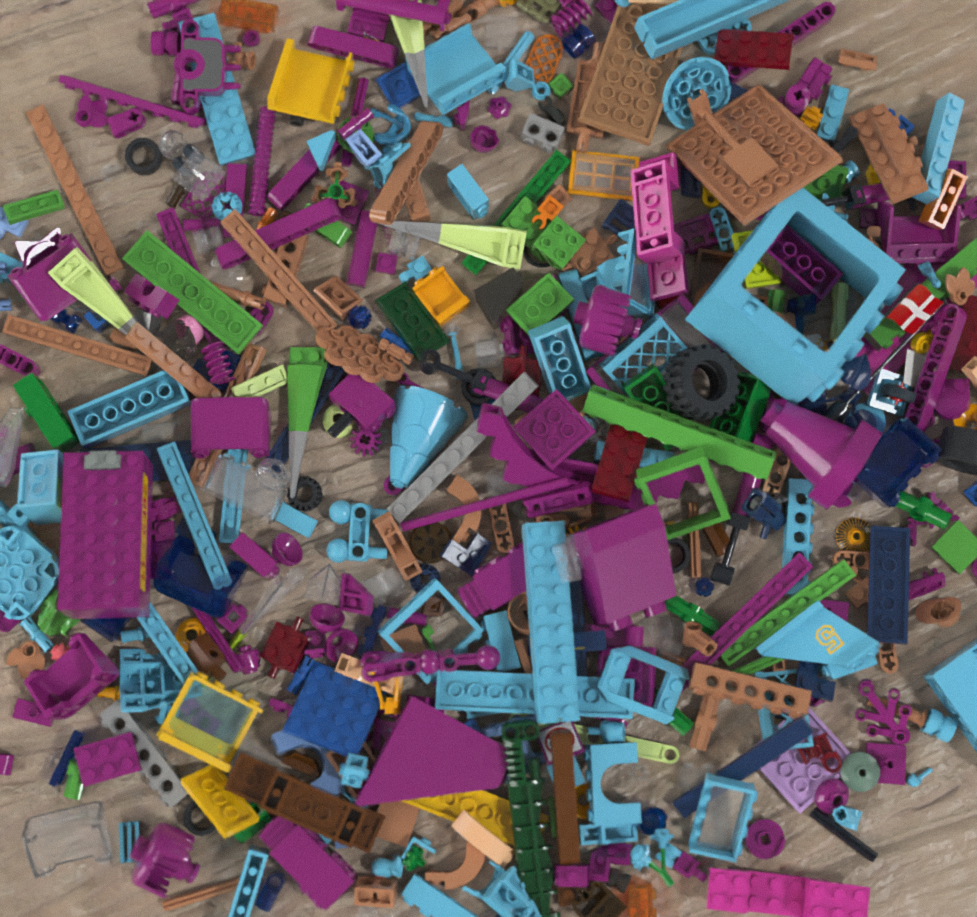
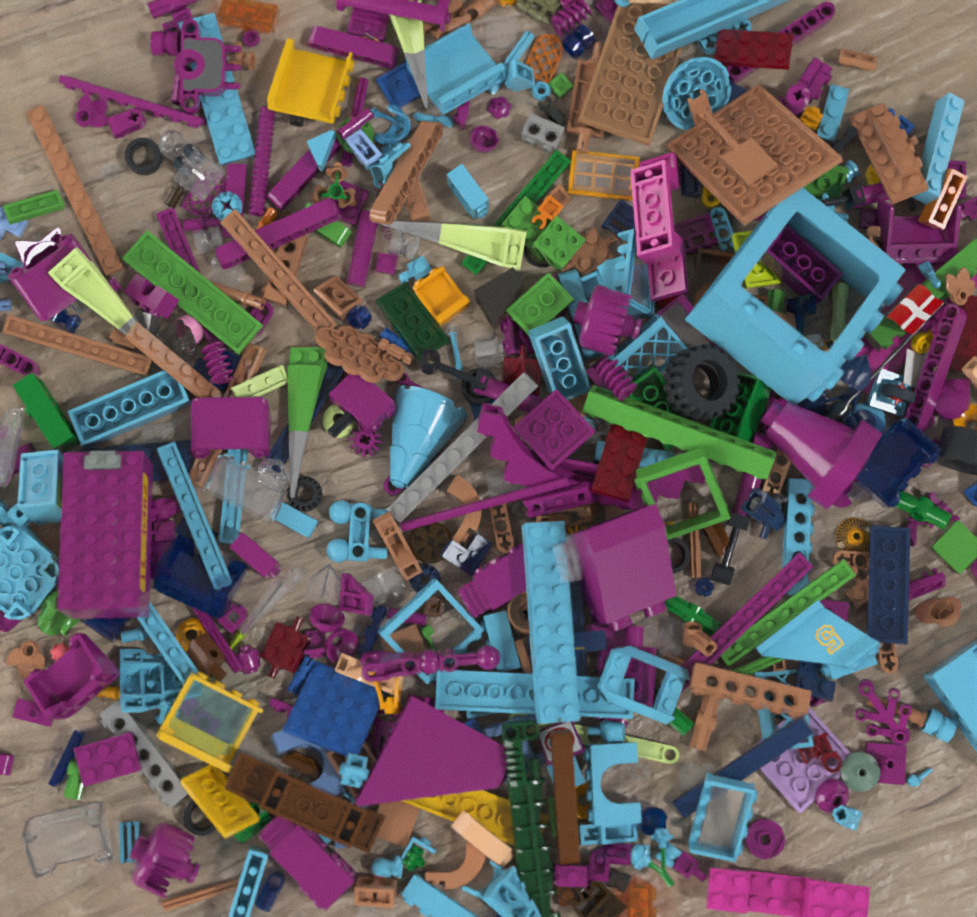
medium azure pin [20,617,55,653] -> none
blue panel [84,311,111,333] -> none
magenta piece [272,532,303,566] -> none
black axle [810,808,878,862] -> none
none -> magenta piece [596,359,637,401]

